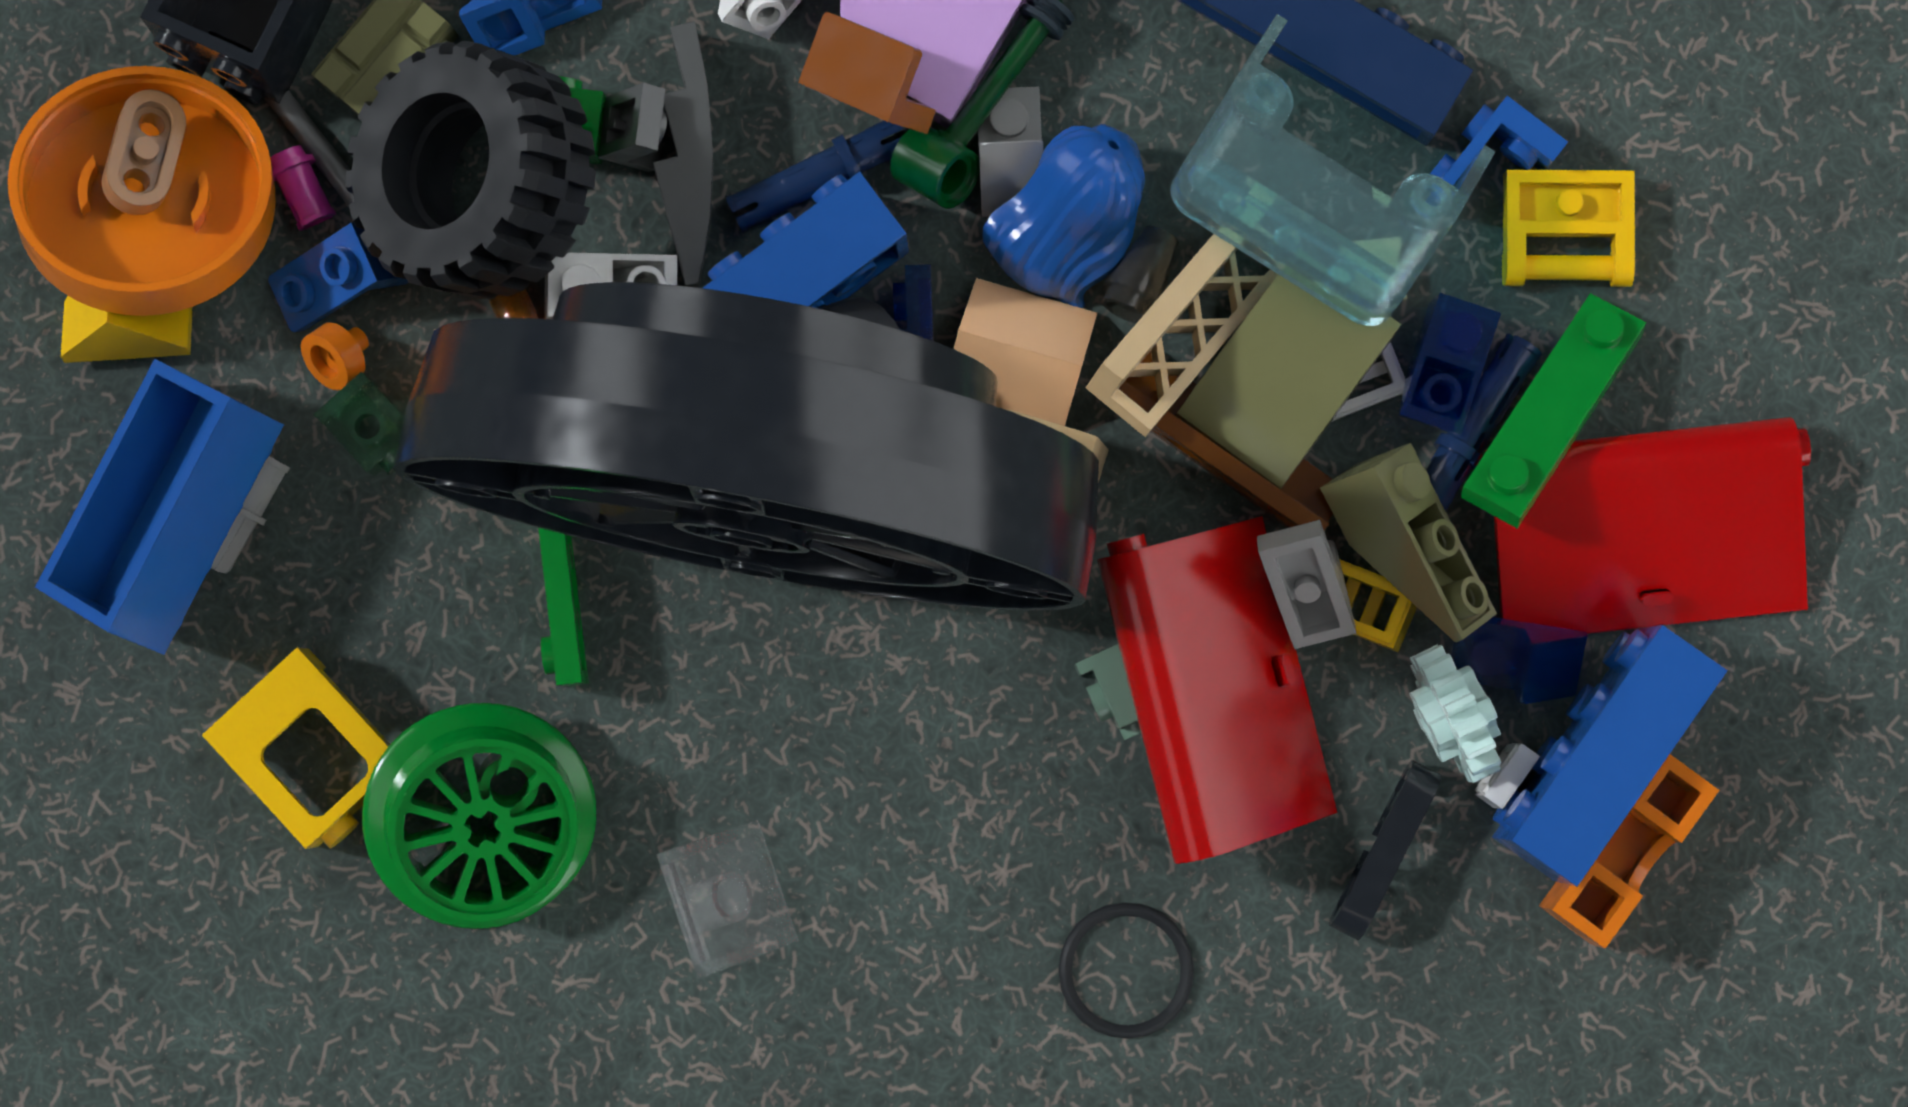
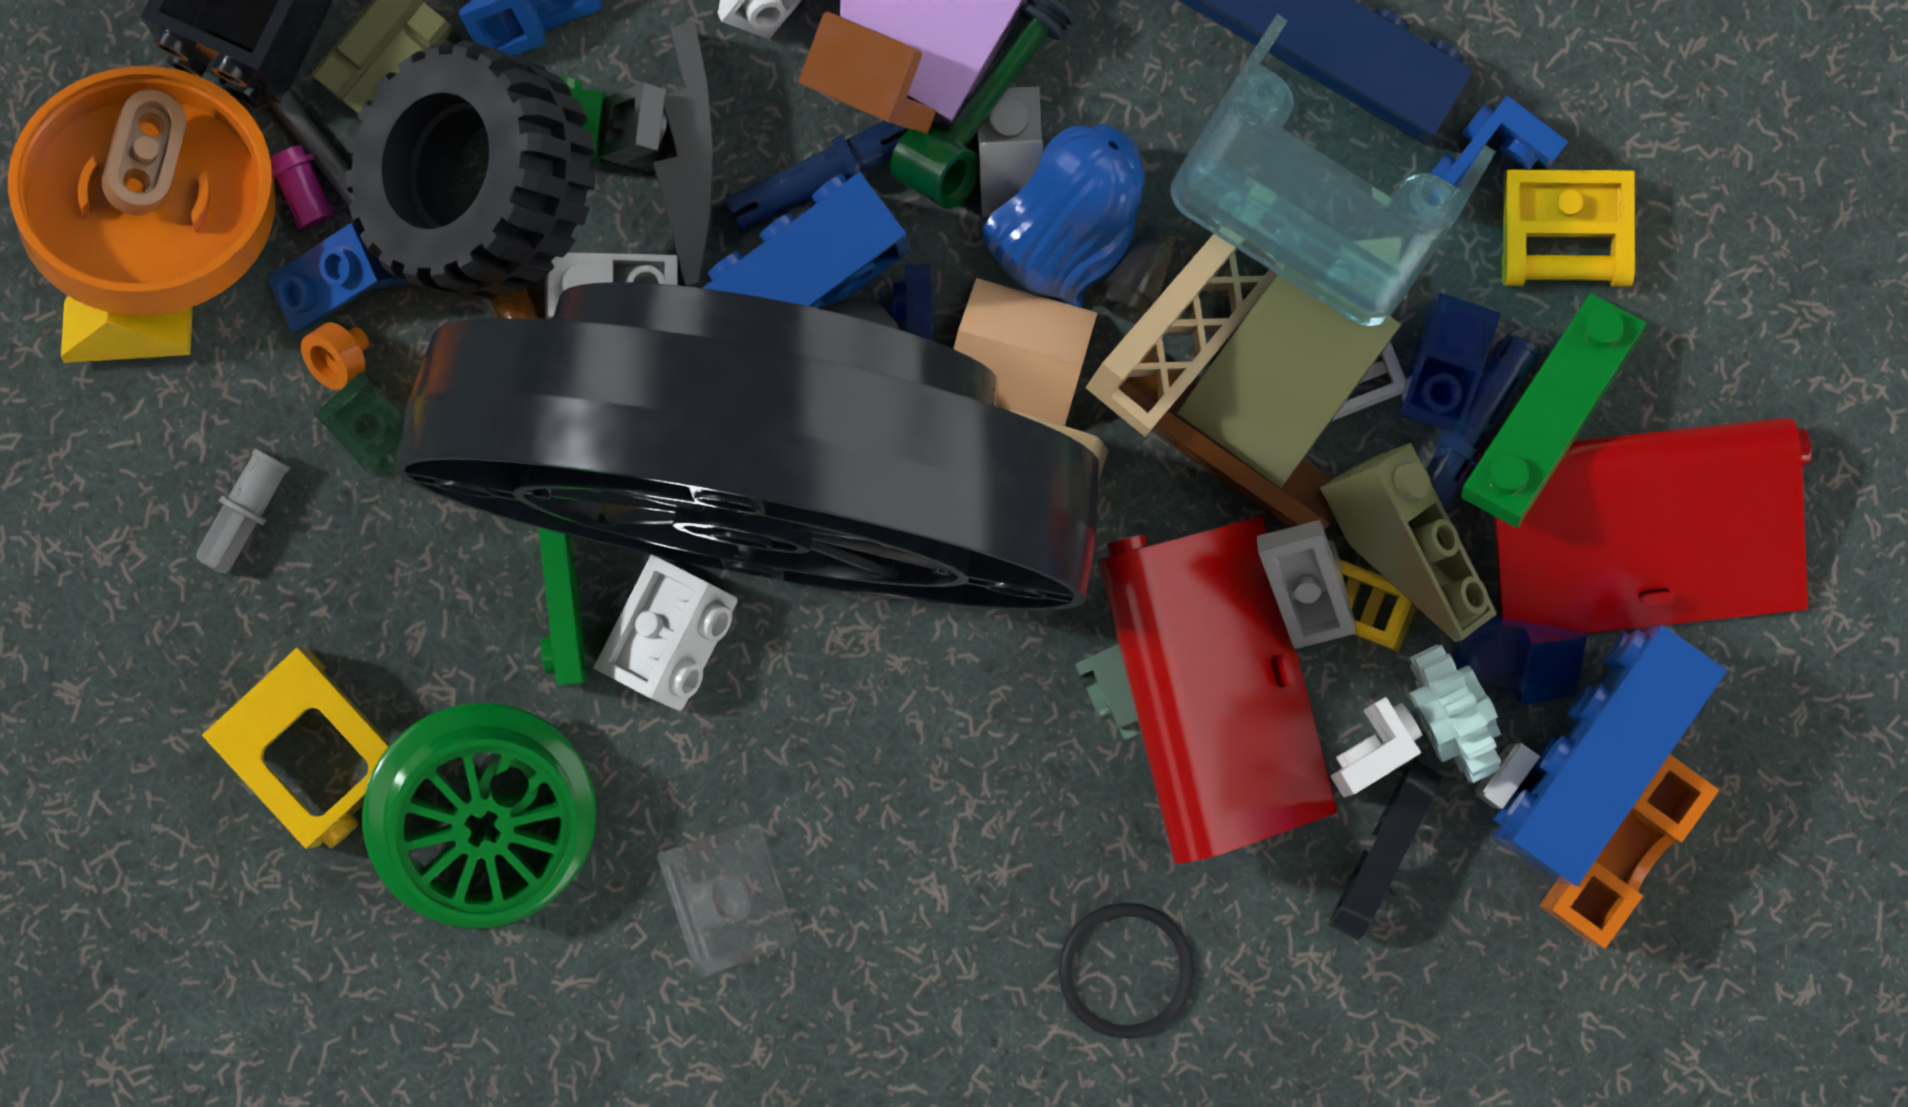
blue piece [35,359,284,655] -> none
none -> white bracket [593,555,737,711]
none -> white bracket [1330,697,1422,798]

